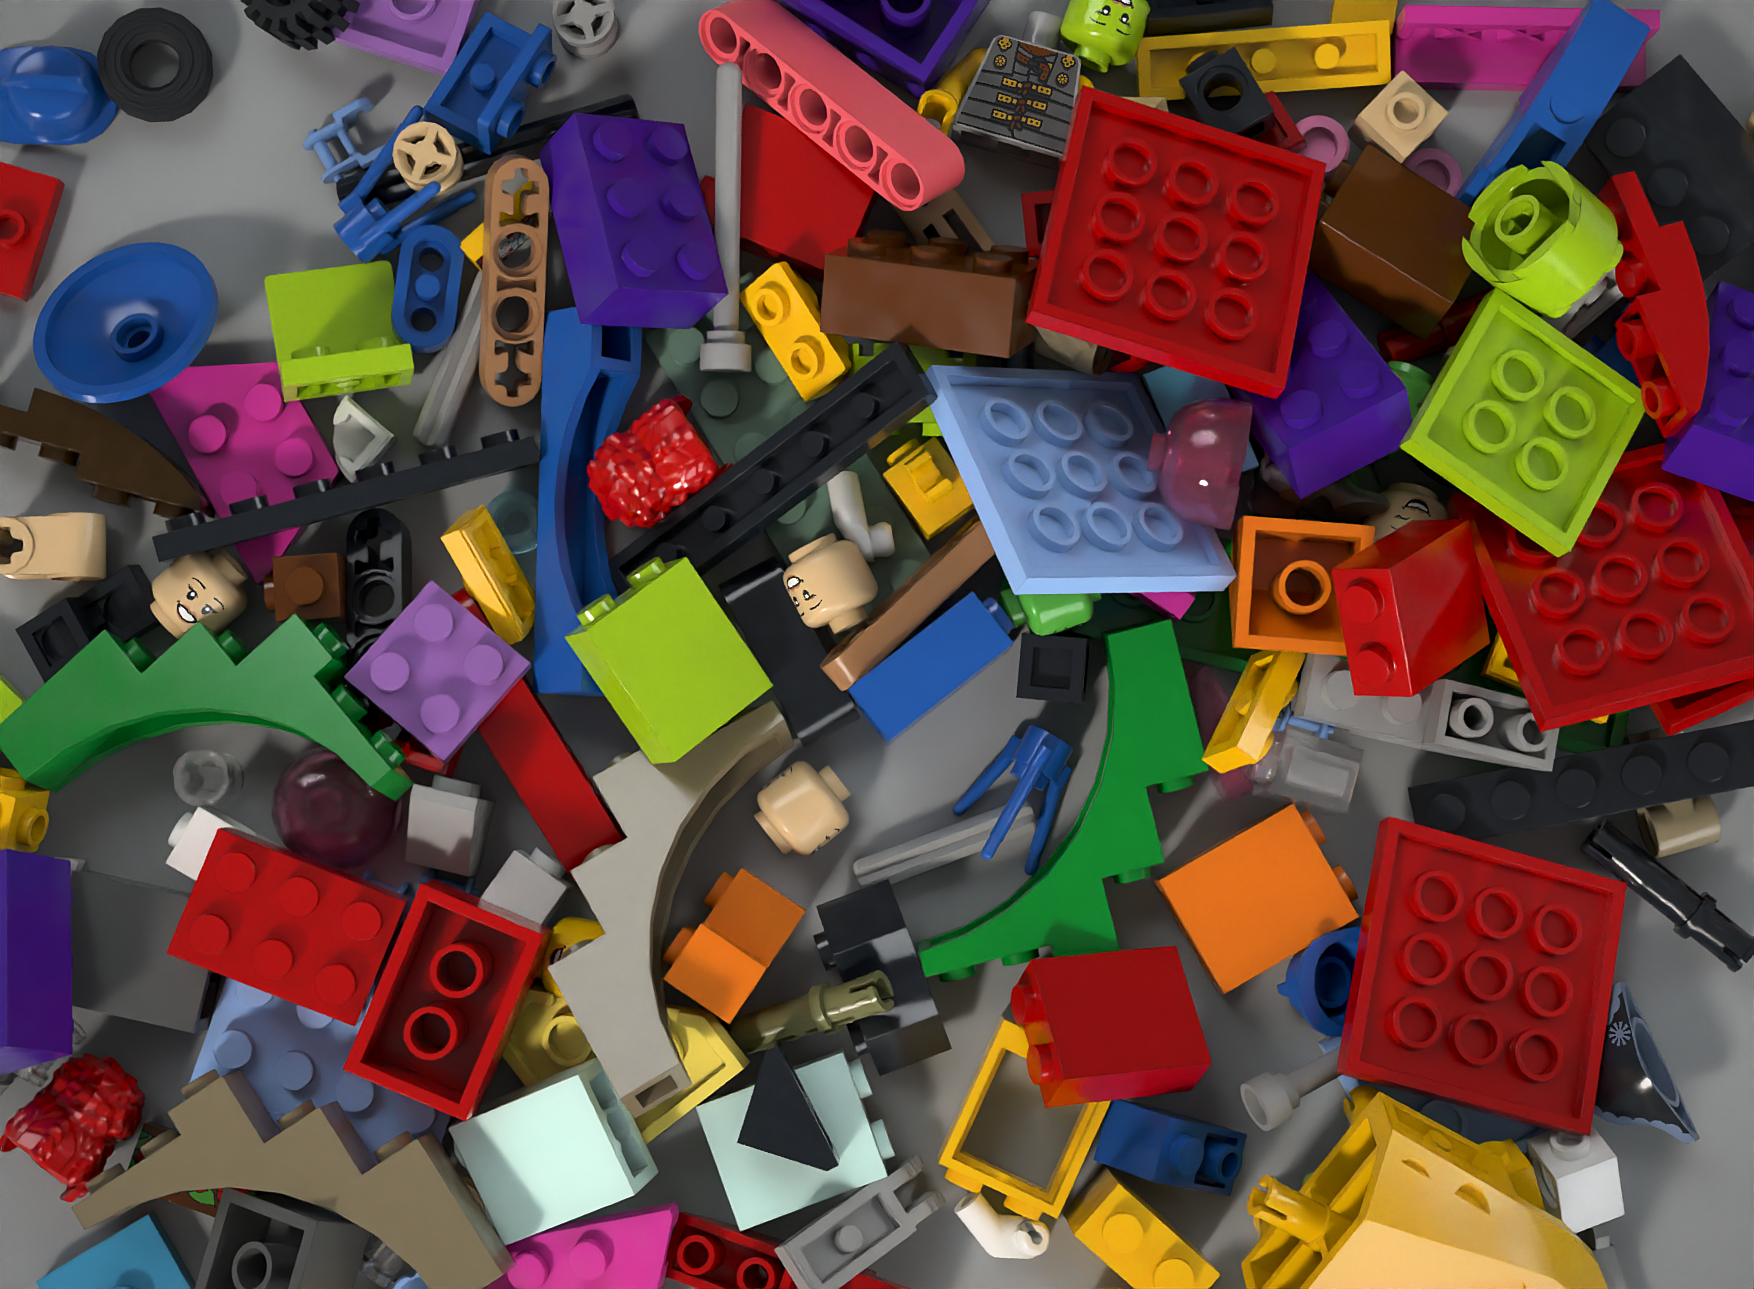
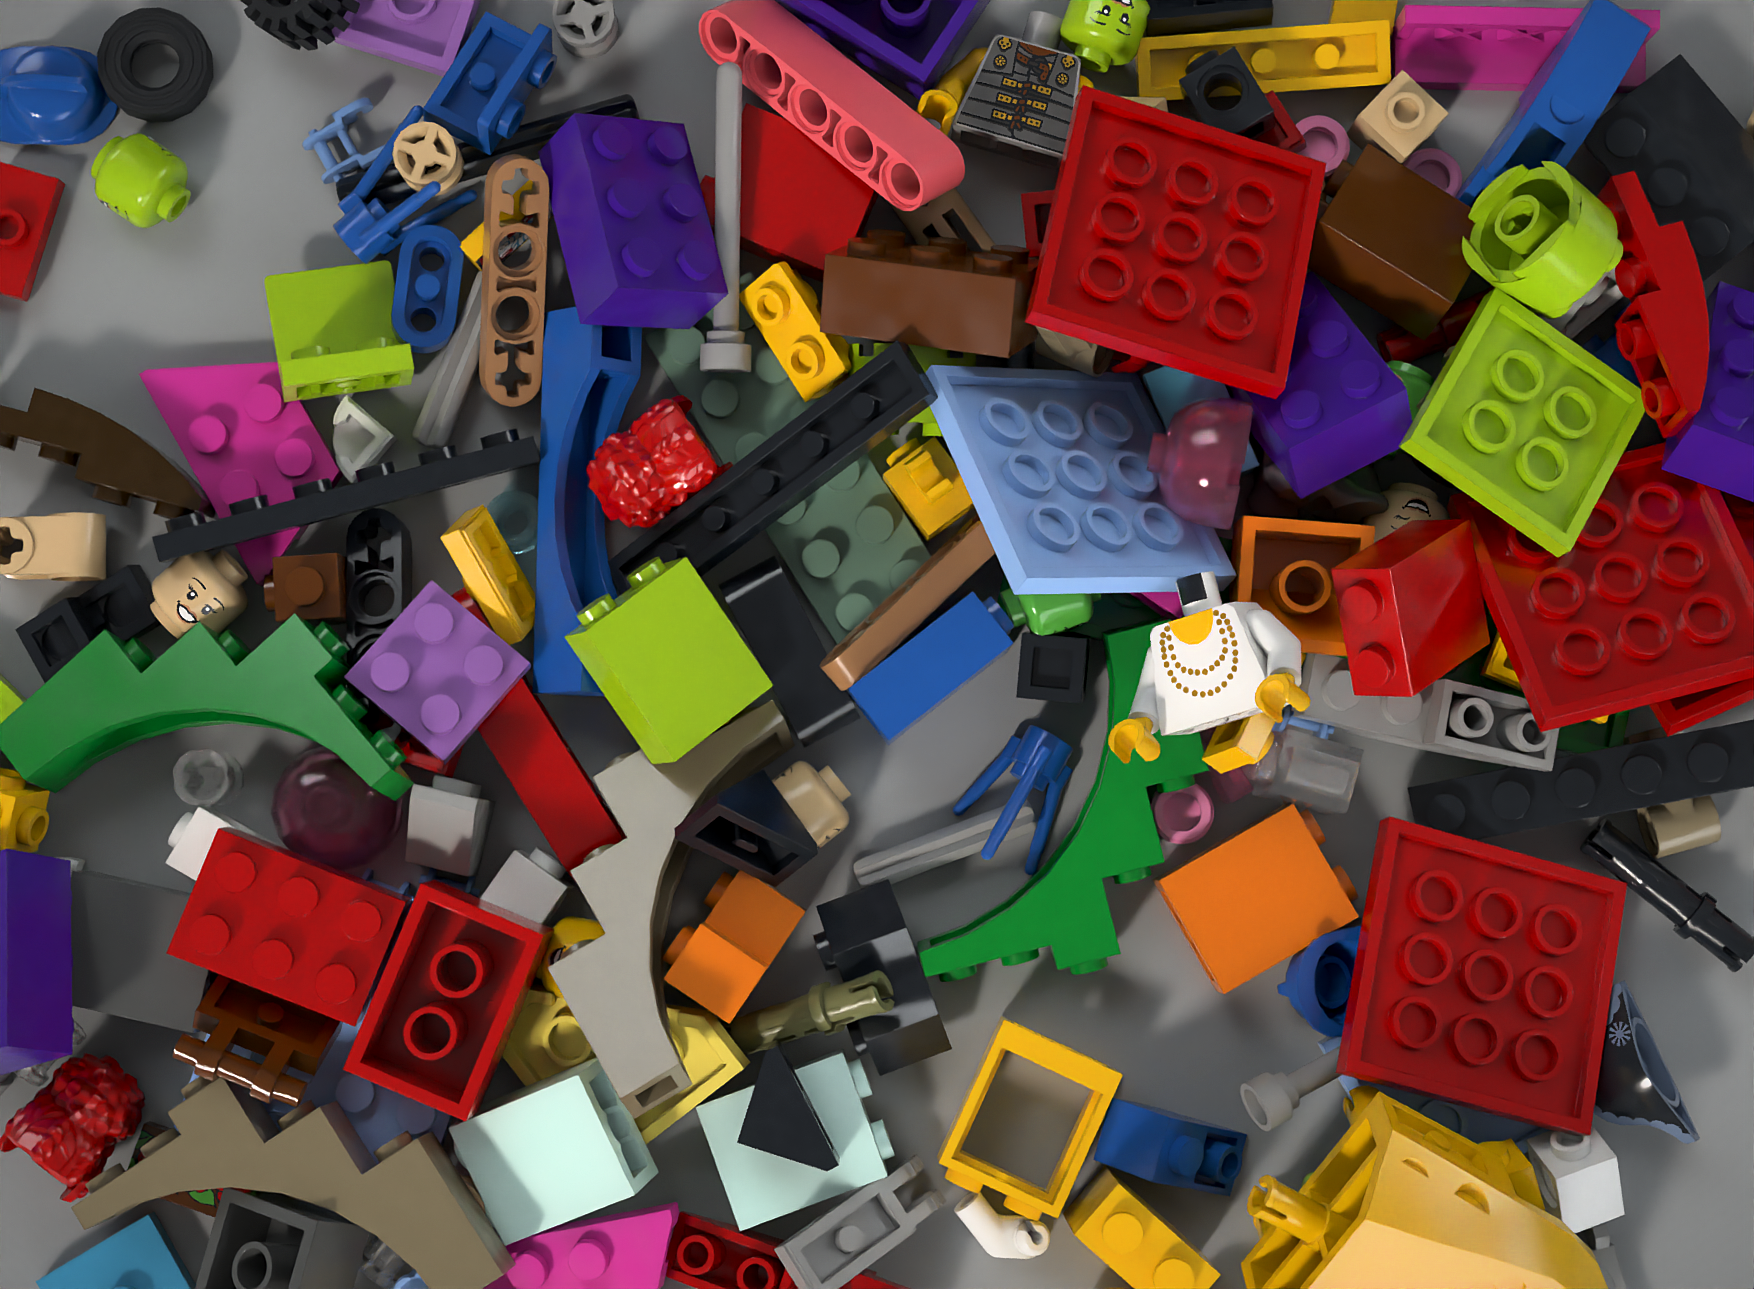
blue dish [33,242,219,403] -> none
tan head [783,533,878,635] -> none
white arm [827,471,895,562] -> none
red brick [1011,945,1212,1108] -> none
none -> lime head [91,133,191,228]
none -> reddish brown plate [172,974,343,1108]
none -> black slope [674,769,818,887]
none -> white torso [1108,571,1311,764]
none -> bright pink tile [1150,784,1214,844]

